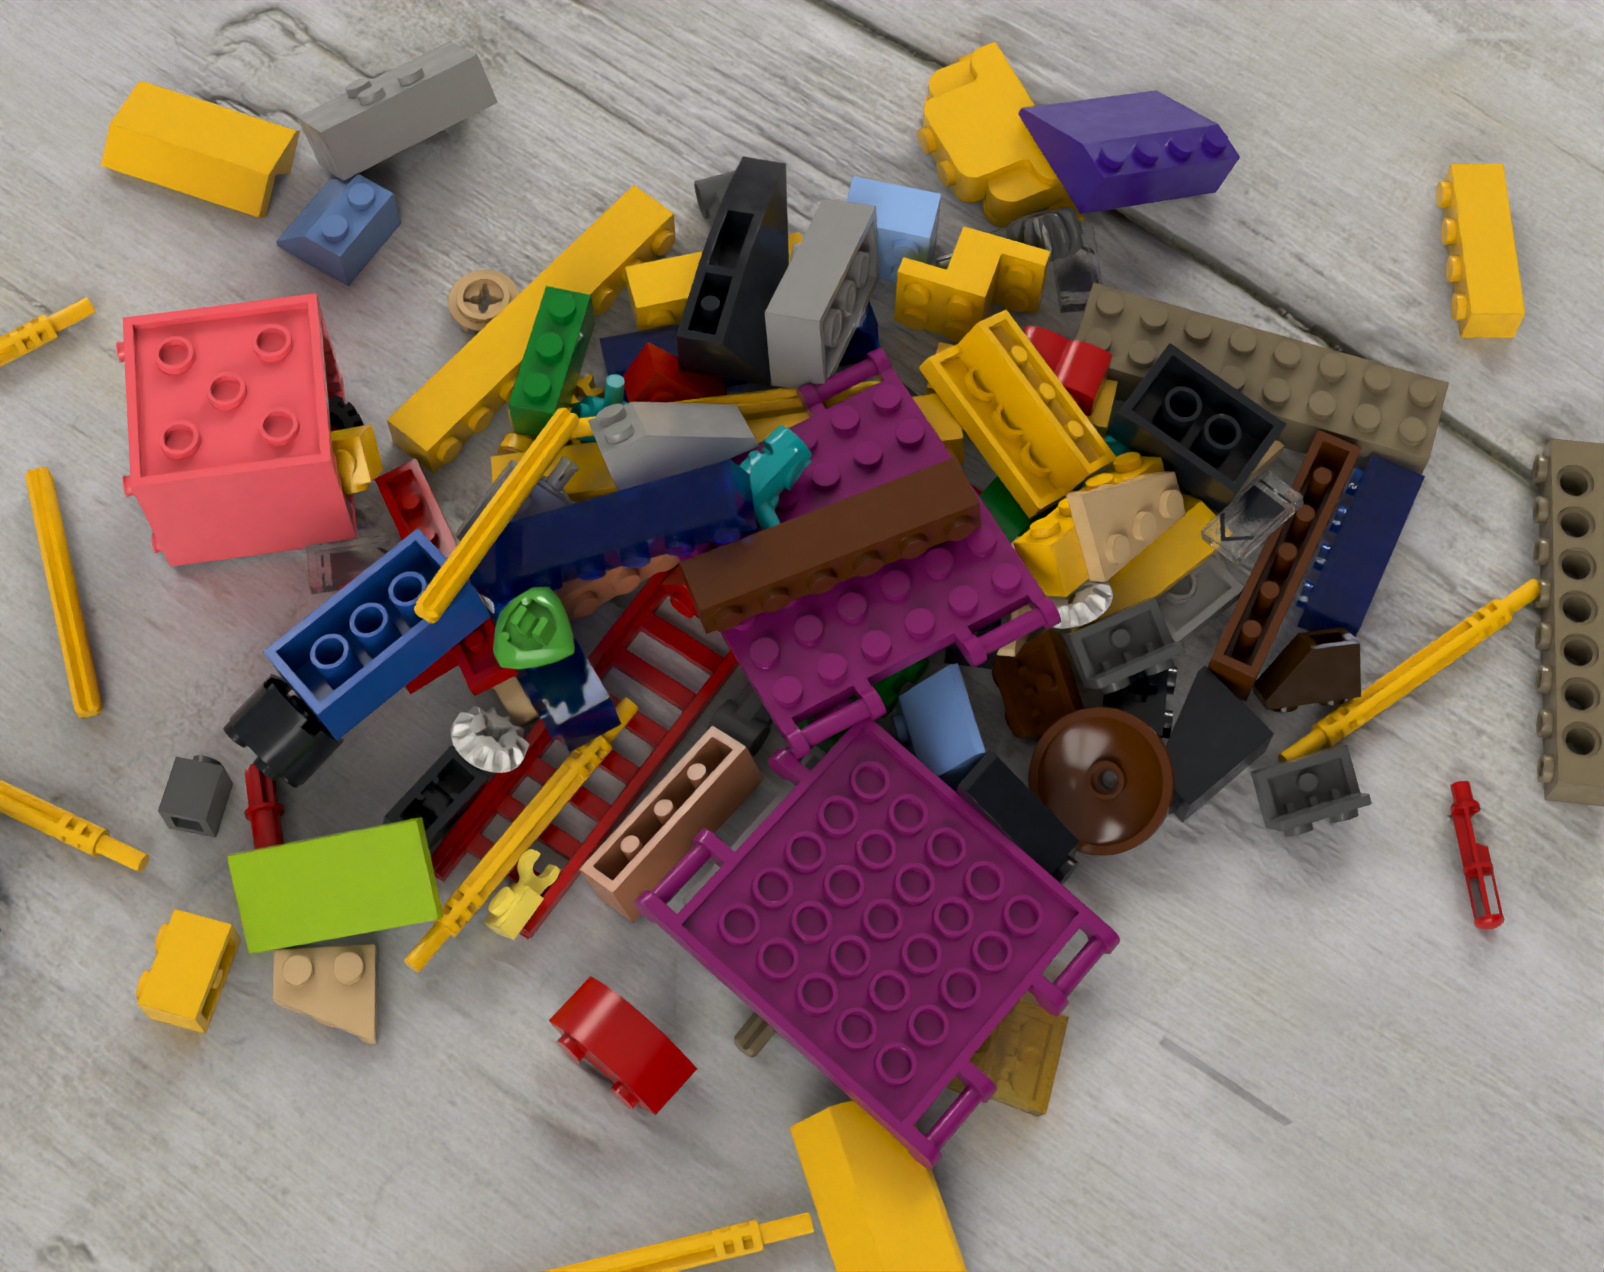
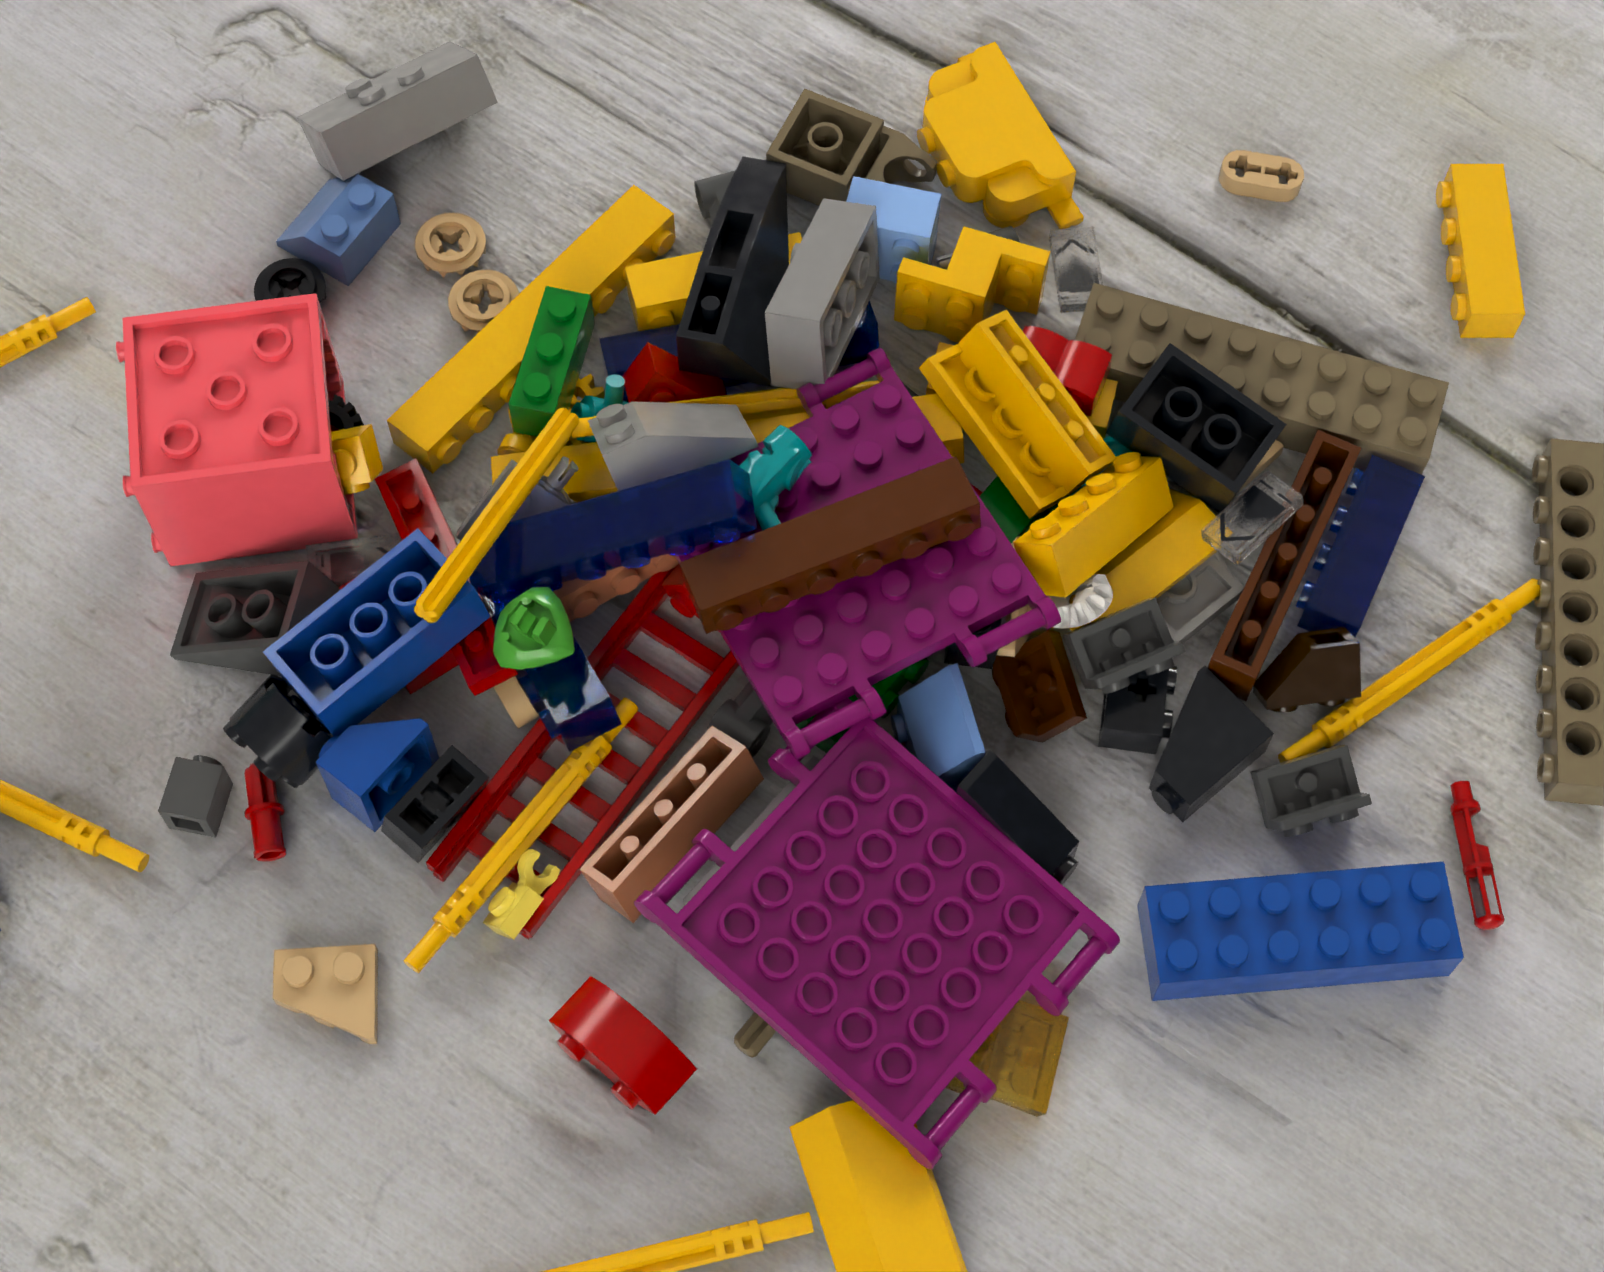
yellow axle [25,466,103,718] -> none
yellow slope [101,81,300,218] -> none
yellow brick [136,909,241,1034] -> none
lime tile [227,817,444,954] -> none
white gear [451,705,529,773] -> none
dark grey gear [1005,207,1083,262] -> none
dark purple slope [1018,90,1240,214] -> none
reddish brown dish [1028,707,1175,856] -> none
tan wing [1066,471,1186,582] -> none
none -> dark grey slope [170,561,340,676]
none -> black gear [254,258,326,303]
none -> blue slope [316,718,439,832]
none -> tan gear [415,213,486,278]
none -> dark tan brick [766,88,937,206]
none -> blue brick [1137,861,1464,1001]
none -> tan beam [1219,150,1304,202]

